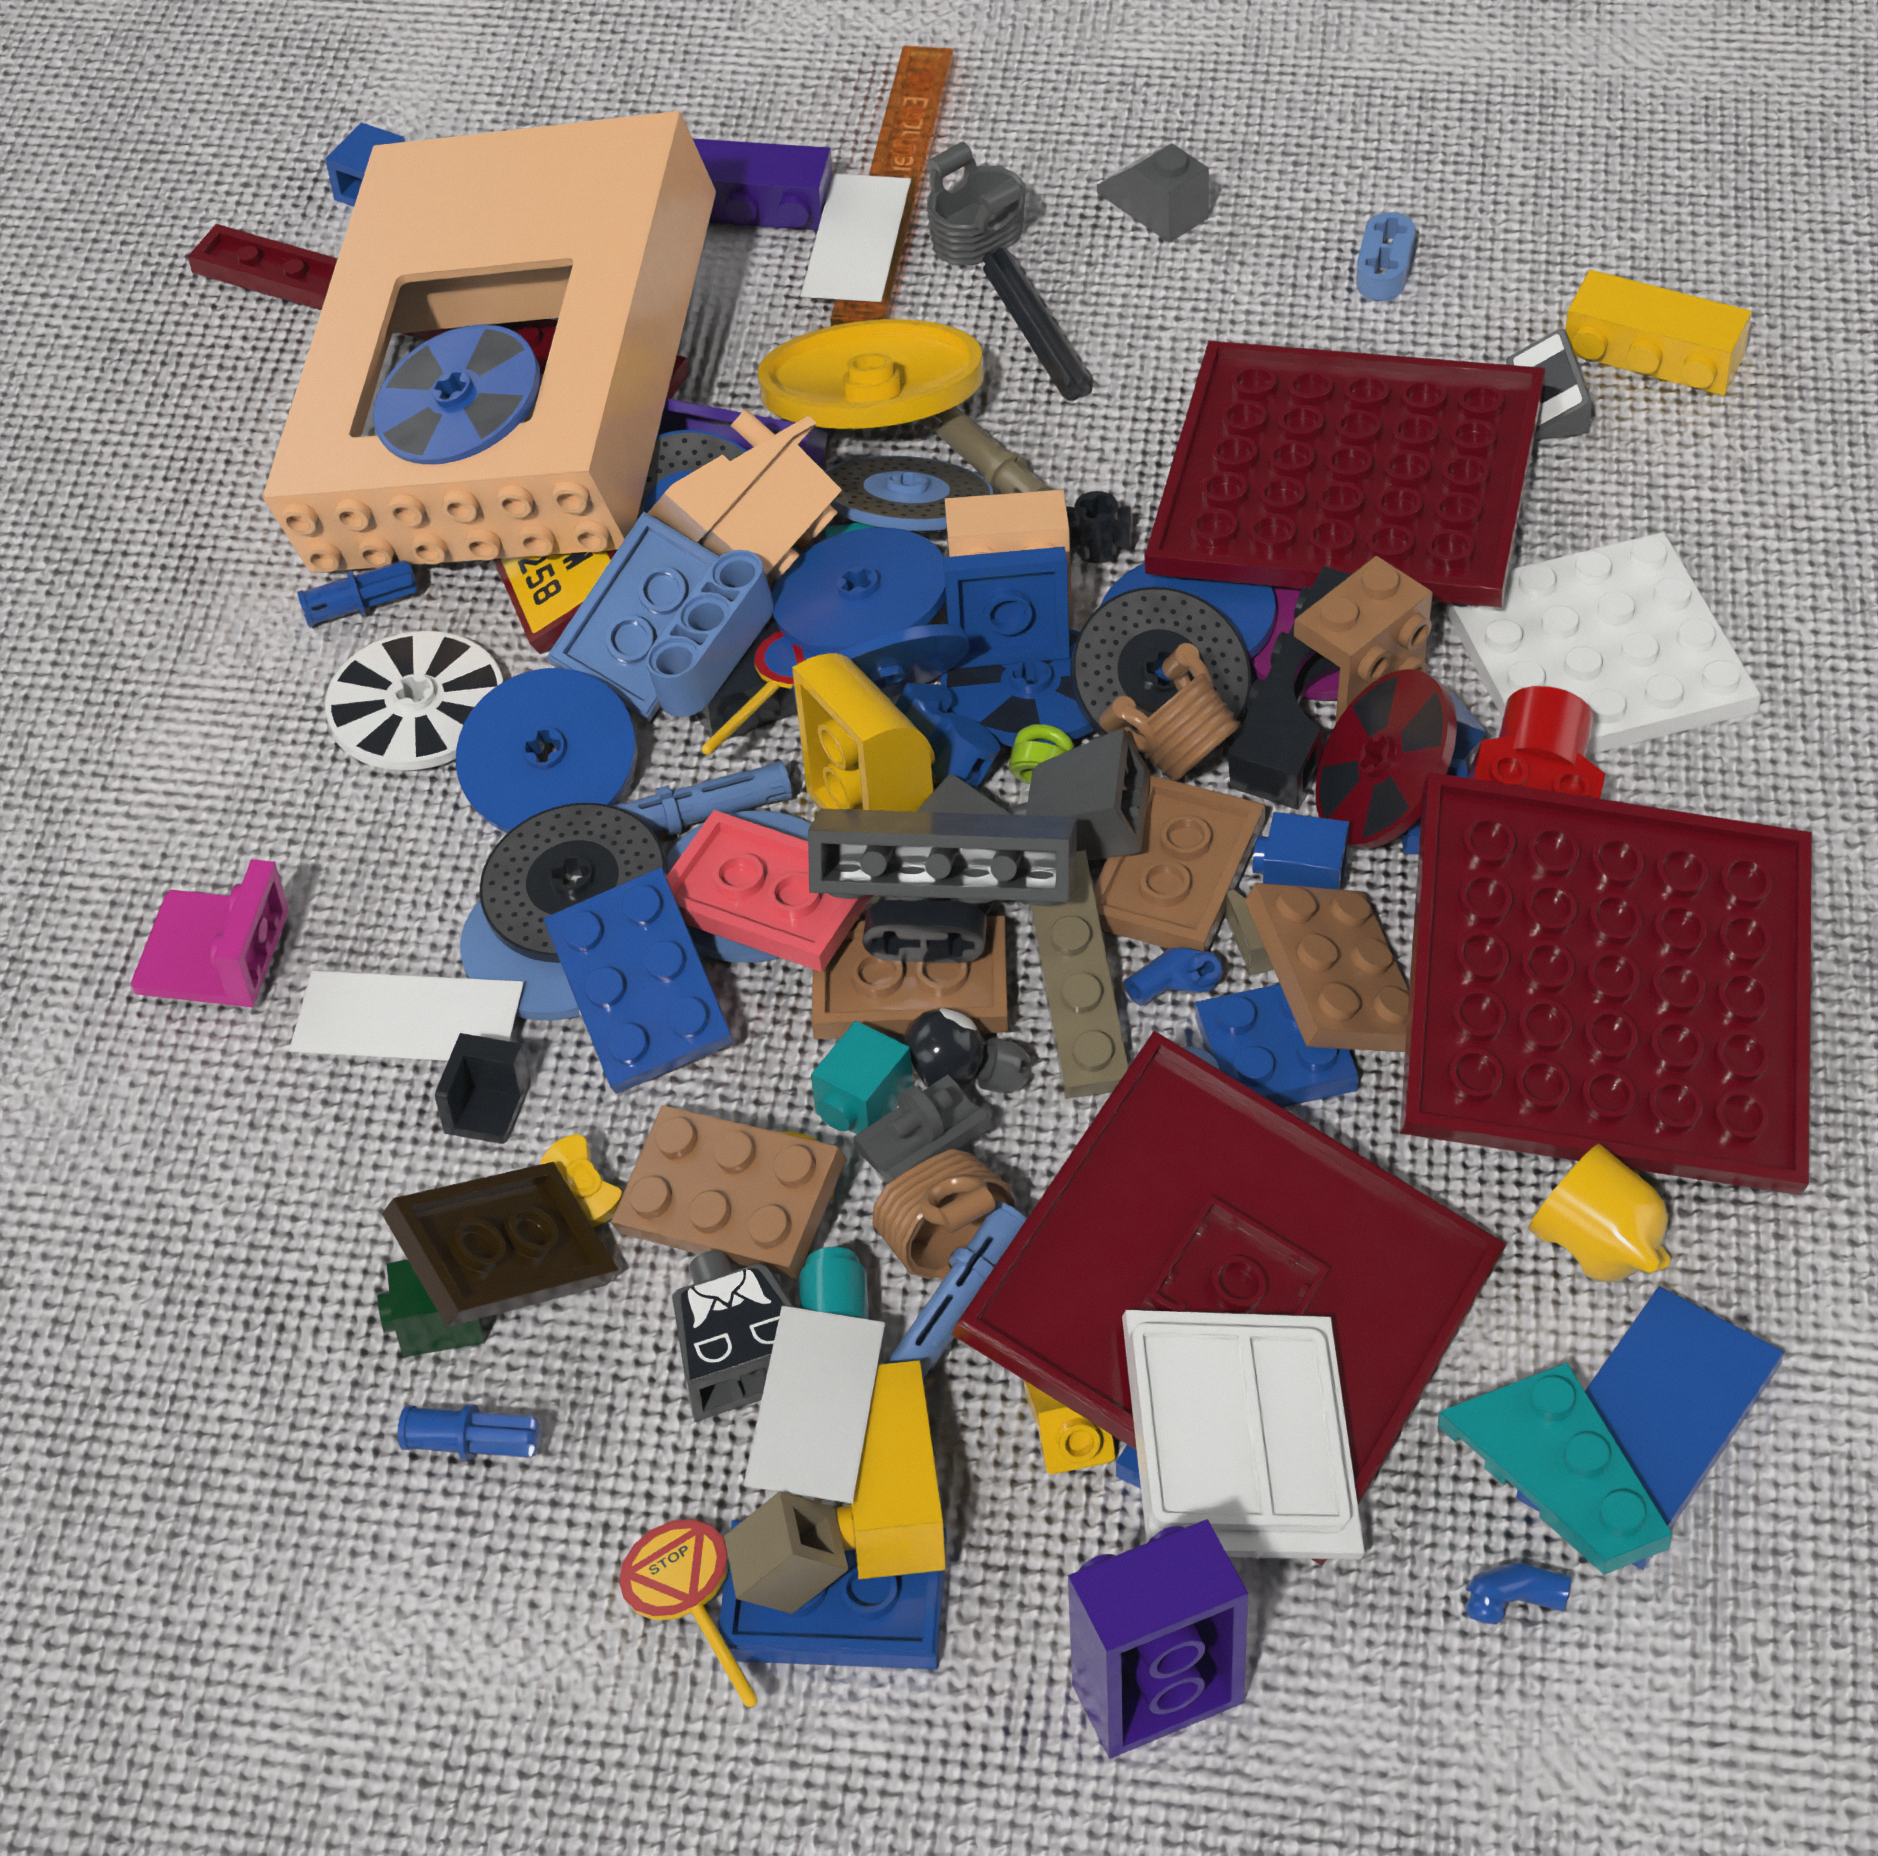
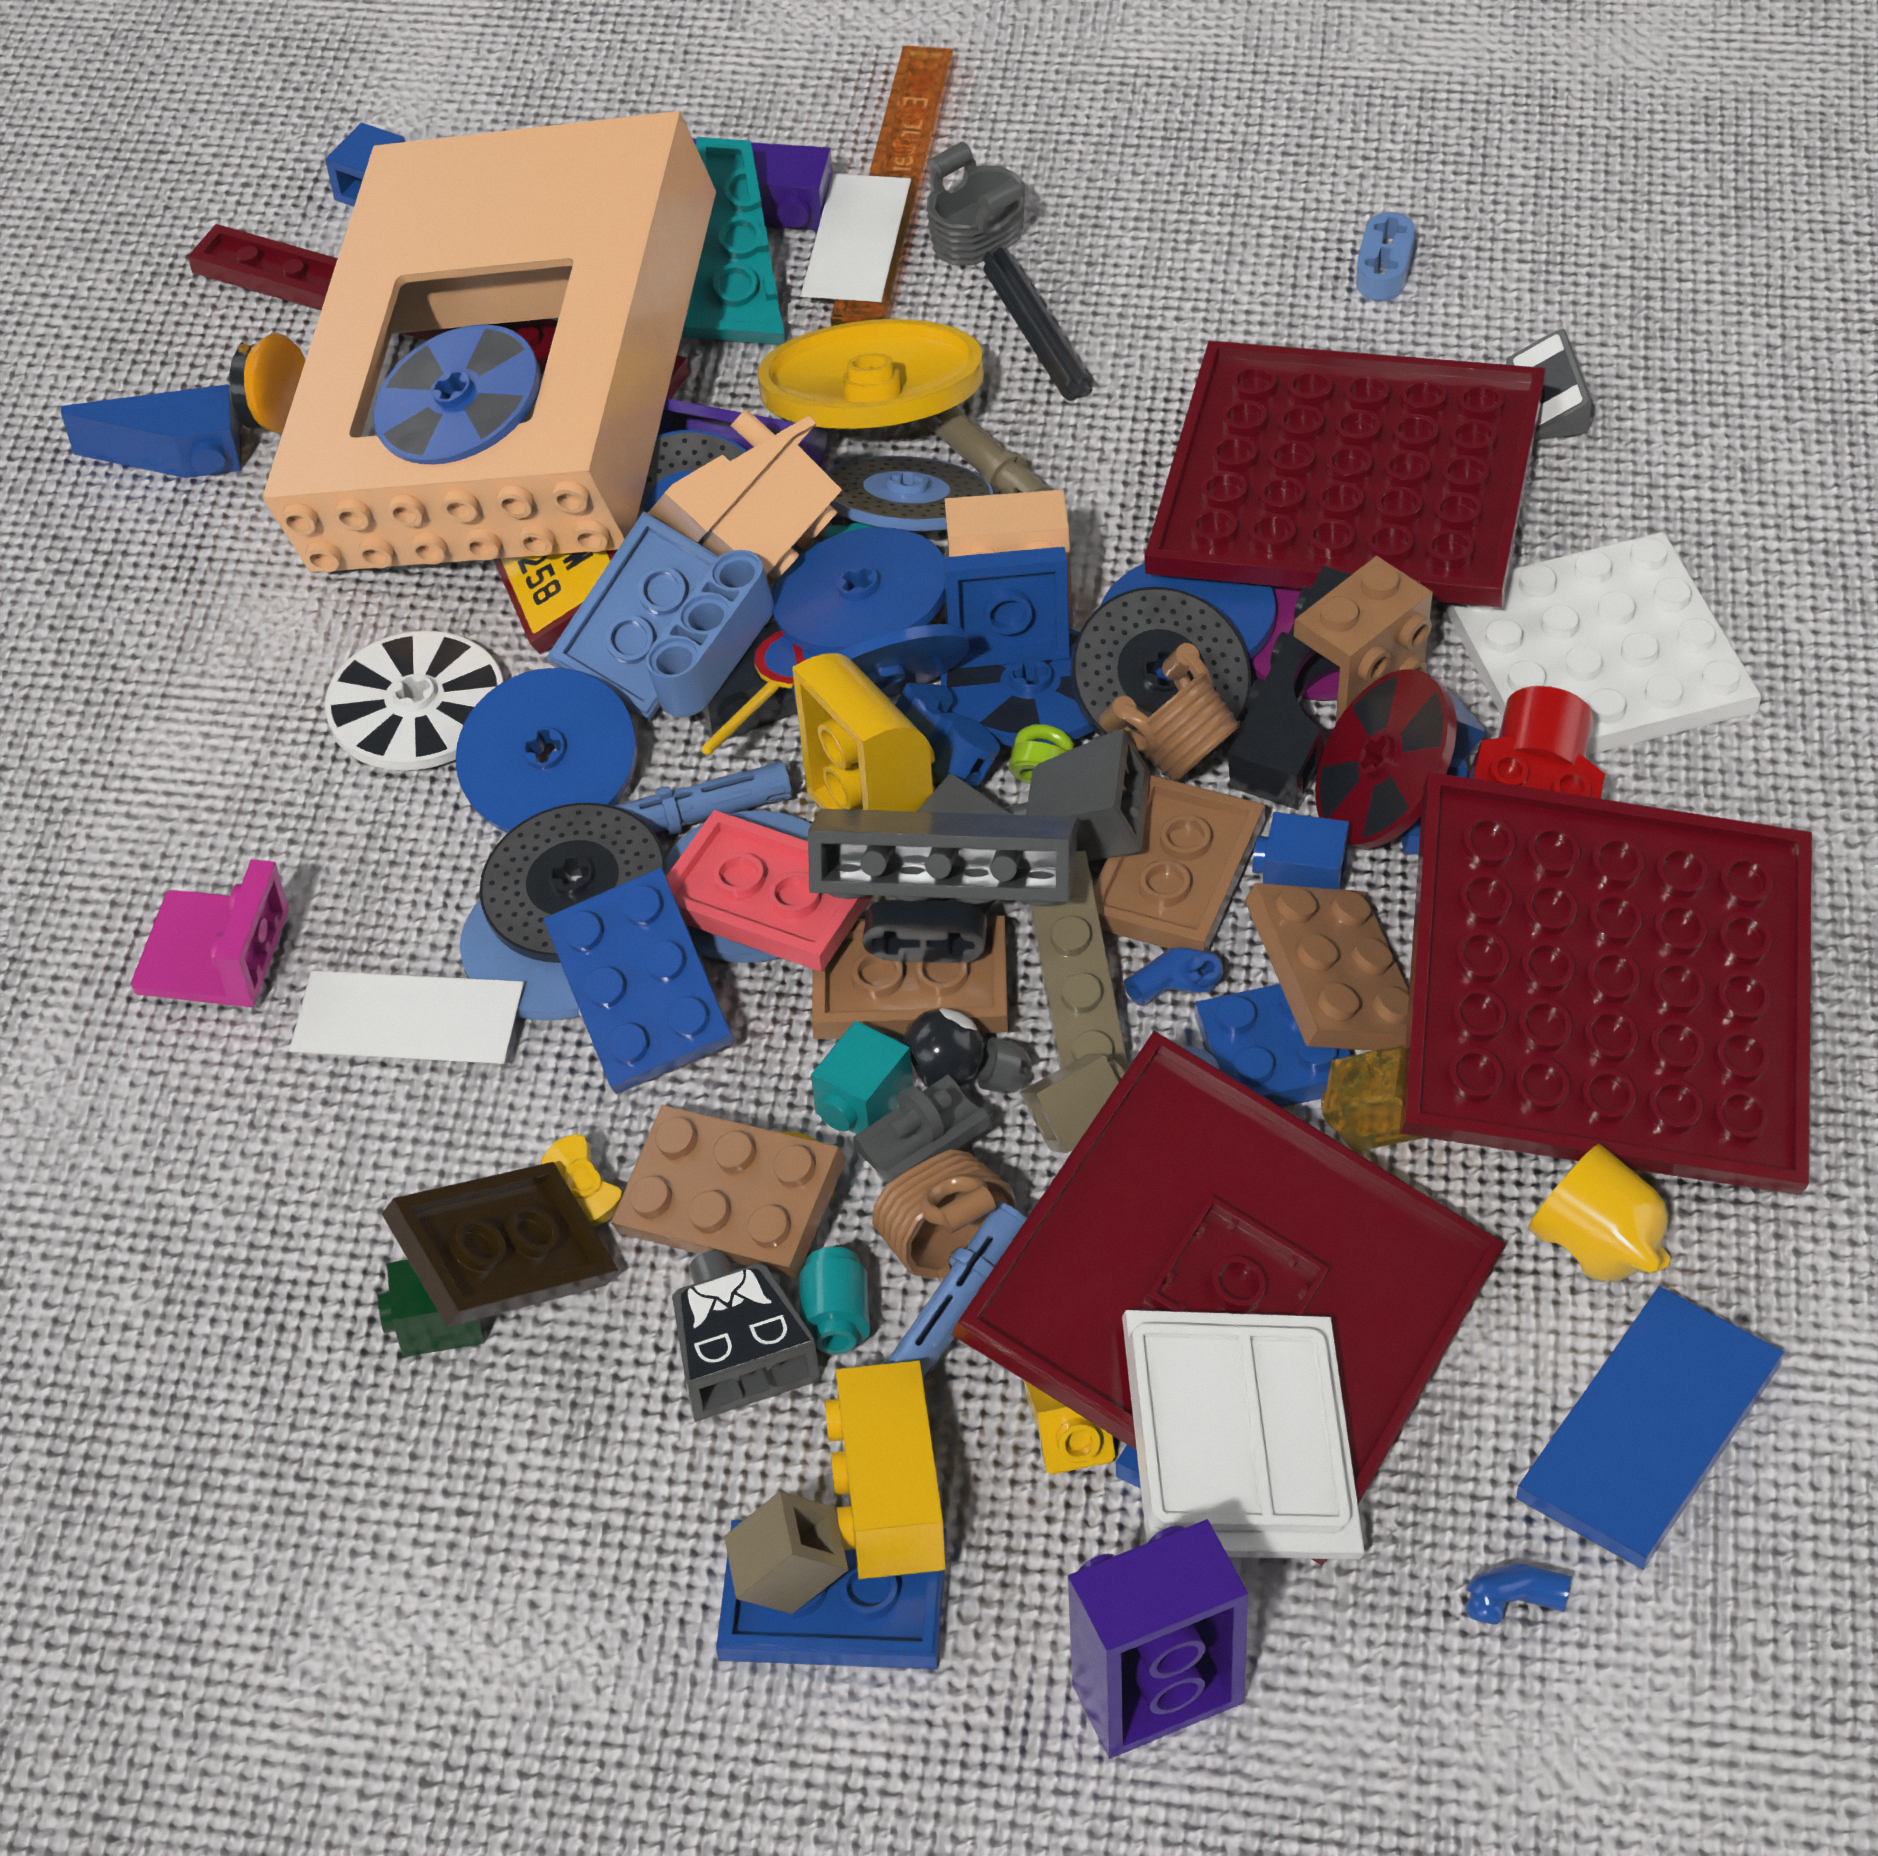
blue axle [297,560,417,627] -> none
blue axle [398,1404,542,1461] -> none
black panel [435,1033,531,1144] -> none
piece [619,1519,758,1707] -> none
white sticker [743,1306,885,1503] -> none
black gear [1066,491,1131,563] -> none
dark grey slope [1097,143,1209,243] -> none
dark tan piece [1225,889,1274,976] -> none
teal wing [1437,1362,1672,1575] -> none
yellow brick [1565,269,1752,396] -> none
none -> blue slope [61,384,241,478]
none -> light orange piece [229,333,306,433]
none -> teal wing [681,137,785,345]
none -> dark tan brick [1020,1054,1125,1153]
none -> clear yellow brick [1321,1045,1425,1152]

